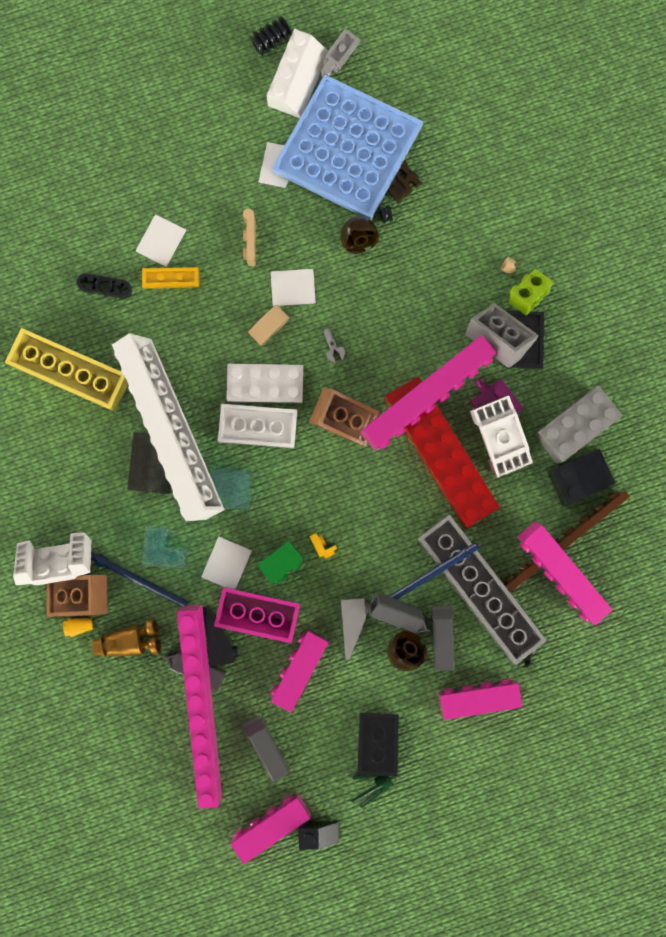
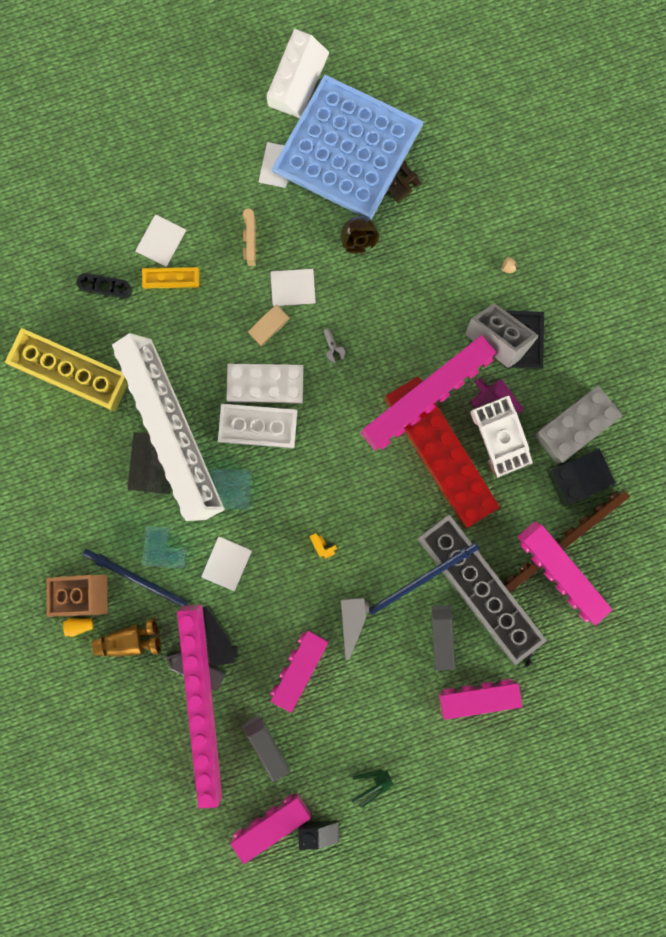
white plate [13,533,92,585] -> none
dark pink slope [214,587,300,643] -> none
black piece [250,16,292,56] -> none
green brick [257,541,304,584] -> none
medium nougat slope [309,388,380,446] -> none
light grey hinge [320,29,360,77] -> none
black plate [357,713,399,776] -> none
dark grey piece [369,592,430,633] -> none
black bush [379,205,393,224] -> none
dark brown cylinder [387,630,427,672] -> none
lime brick [508,269,553,316] -> none

